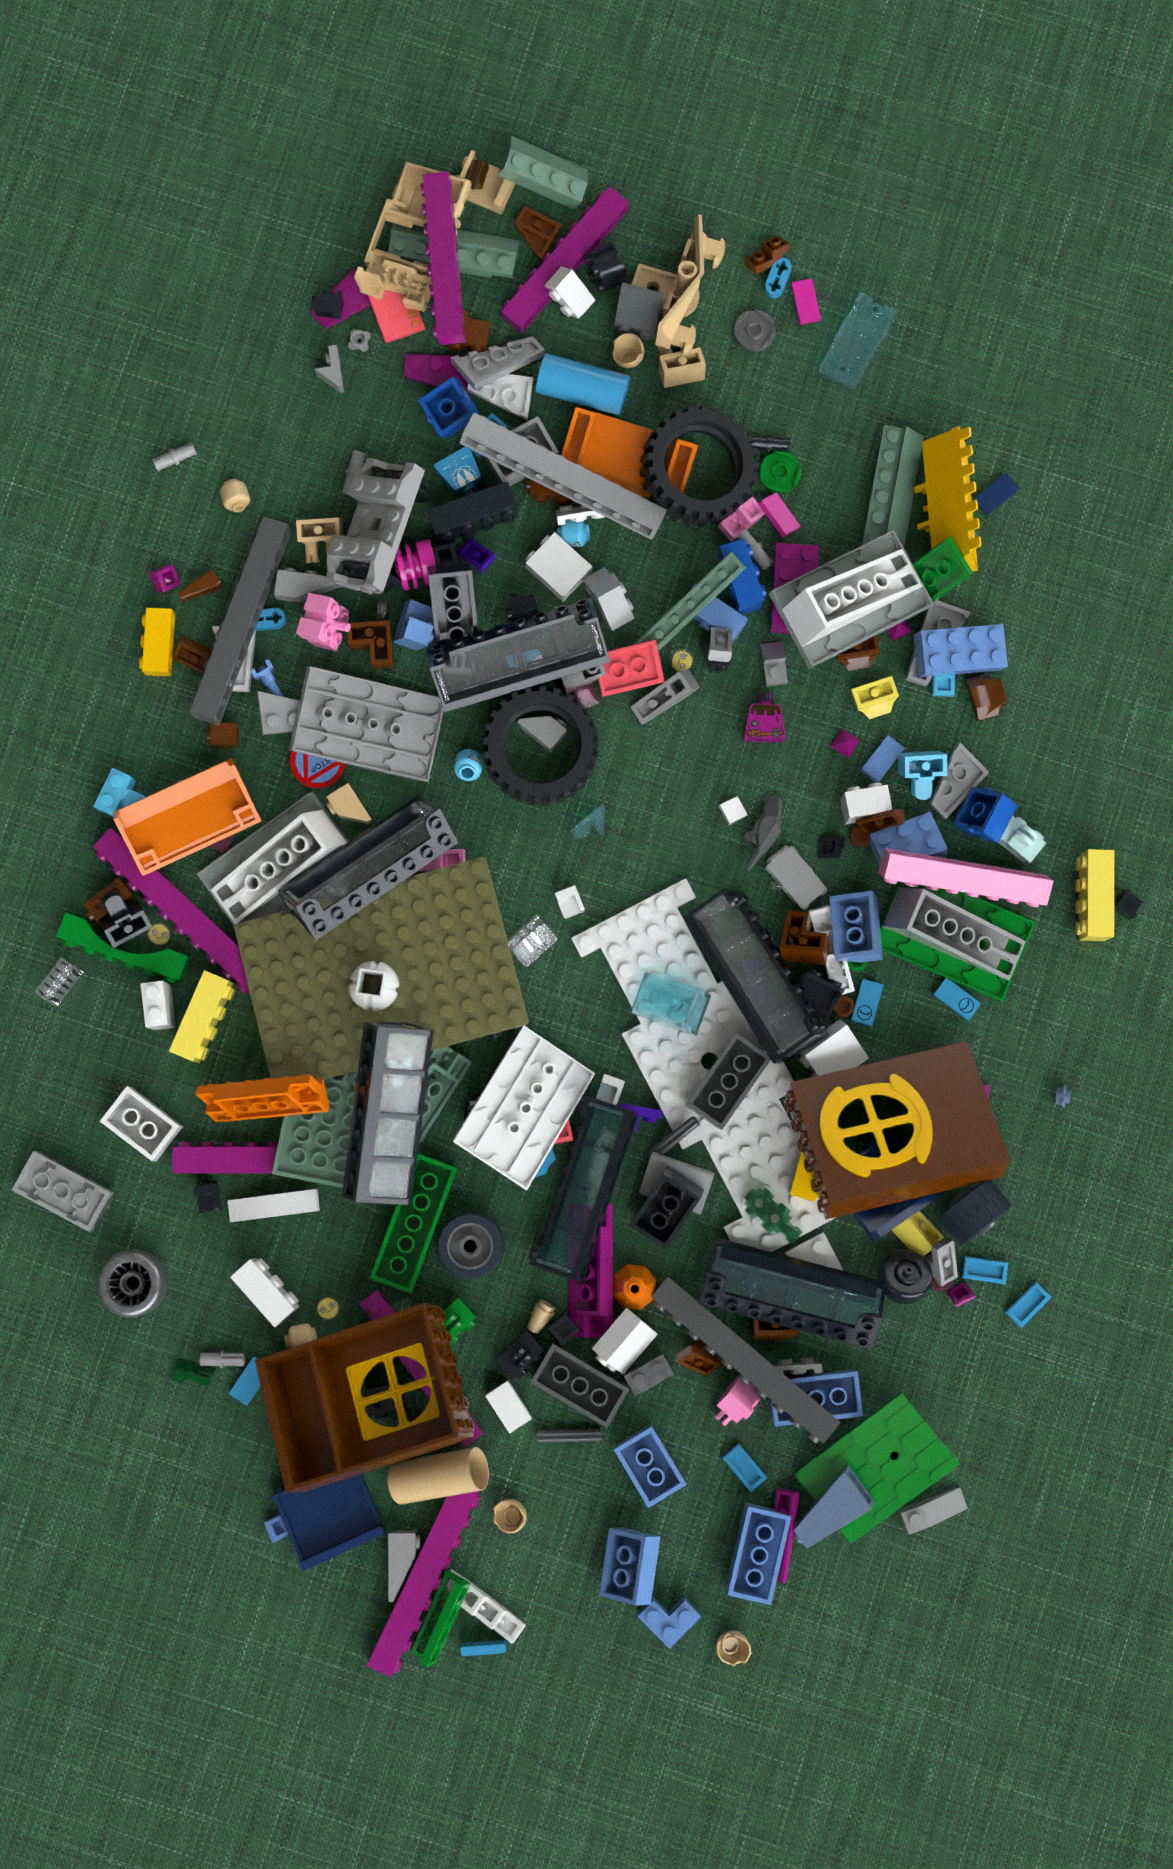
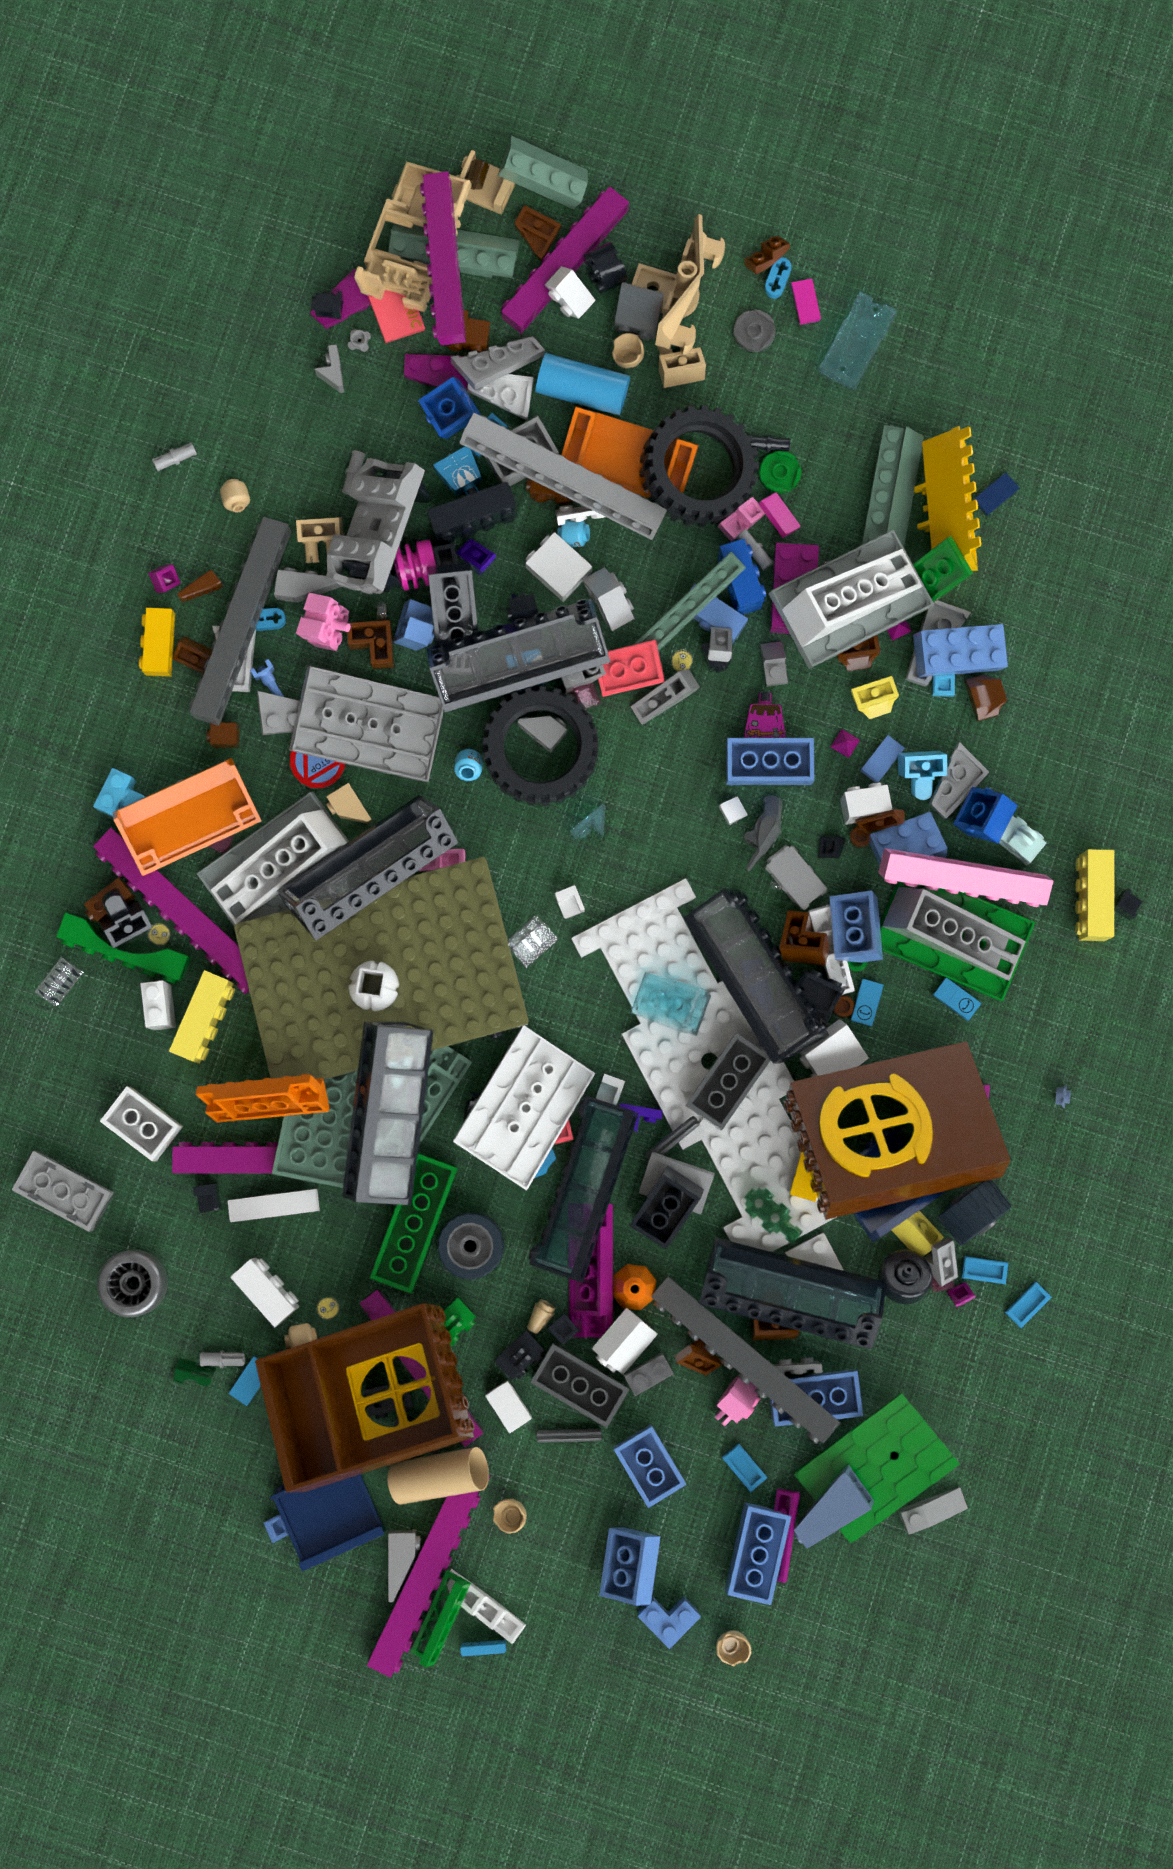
none -> medium blue brick [726,738,814,785]

